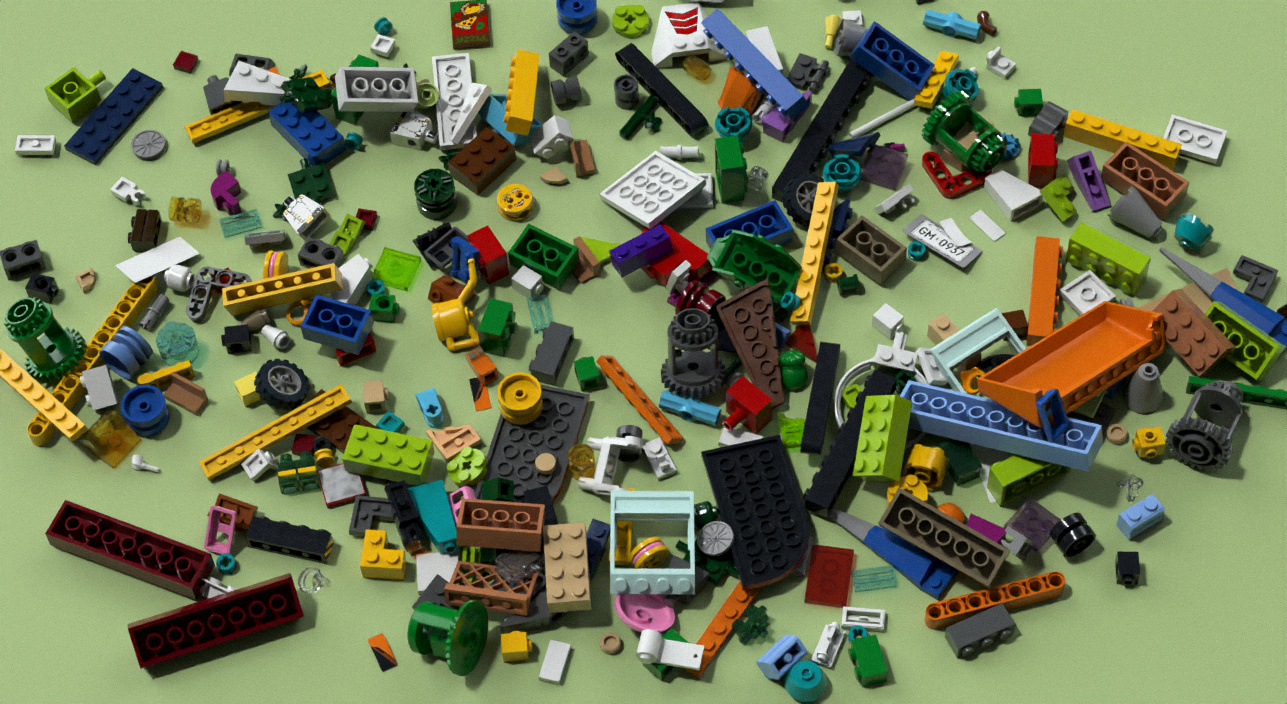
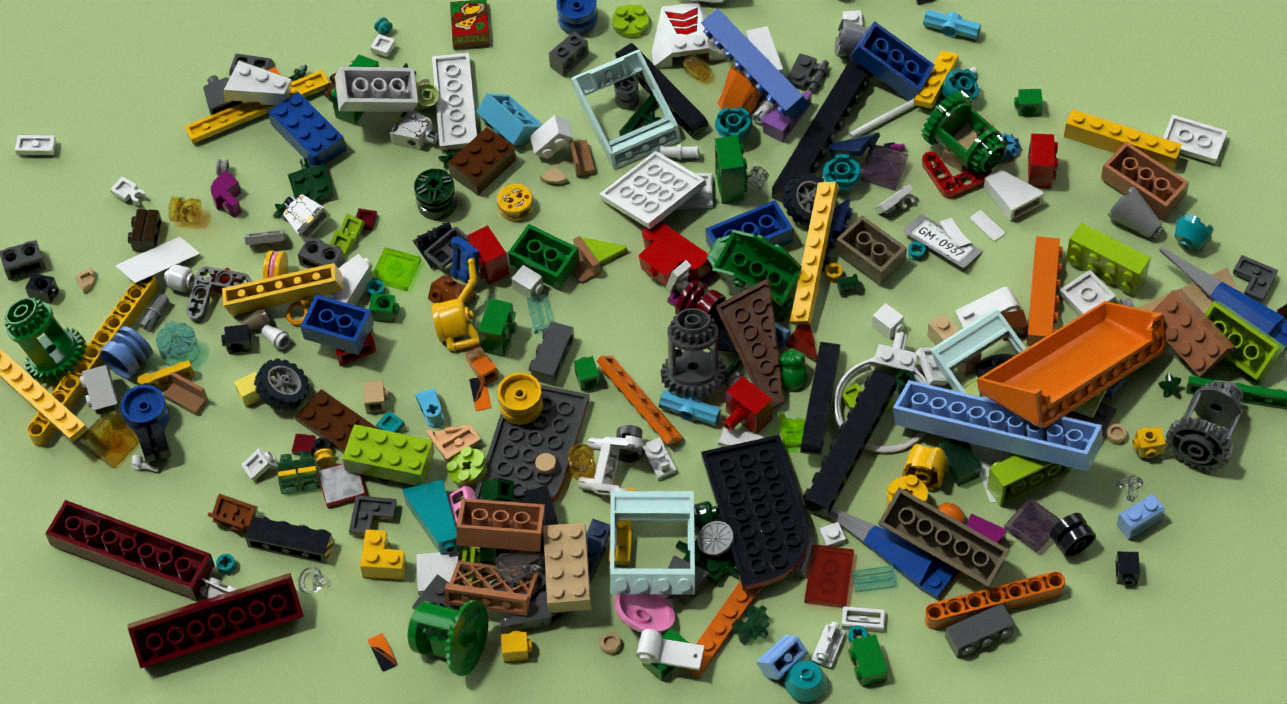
lime brick [44,67,106,122] -> none
dark blue plate [64,68,163,165] -> none
light grey wheel [131,130,166,159] -> none
dark red tile [173,51,199,73] -> none
yellow plate [199,384,352,481] -> none
bright pink piece [204,506,237,554] -> none
clear light blue tile [219,209,262,238] -> none
dark green plate [280,77,332,113] -> none
teal bush [345,132,363,150] -> none
black plate [384,480,426,556] -> none
white wing [450,83,492,145] -> none
yellow brick [503,49,540,136] -> none
white tile [539,640,571,685] -> none
dark grey wheel [551,76,582,105] -> none
dark purple brick [609,224,673,278] -> none
yellow head [629,537,670,569] -> none
teal bush [780,292,800,312] -> none
light yellow cone [825,15,841,49] -> none
lime brick [853,395,912,482] -> none
light orange piece [960,367,985,395] -> none
reddish brown arm [977,11,997,36] -> none
white bracket [986,46,1016,80] -> none
light grey hinge [1001,526,1035,561] -> none
dark grey brick [1028,101,1069,141] -> none
blue piece [1035,389,1069,441] -> none
lime plate [1039,174,1077,222] -> none
medium lavender slope [1067,151,1111,211] -> none
light grey cone [1122,363,1163,414] -> none
none -> black wheel [136,422,171,464]
none -> light aqua window [571,50,682,170]
none -> white plate [819,522,846,549]
none -> white door [955,287,1020,328]
none -> dark green plant [1158,373,1181,397]

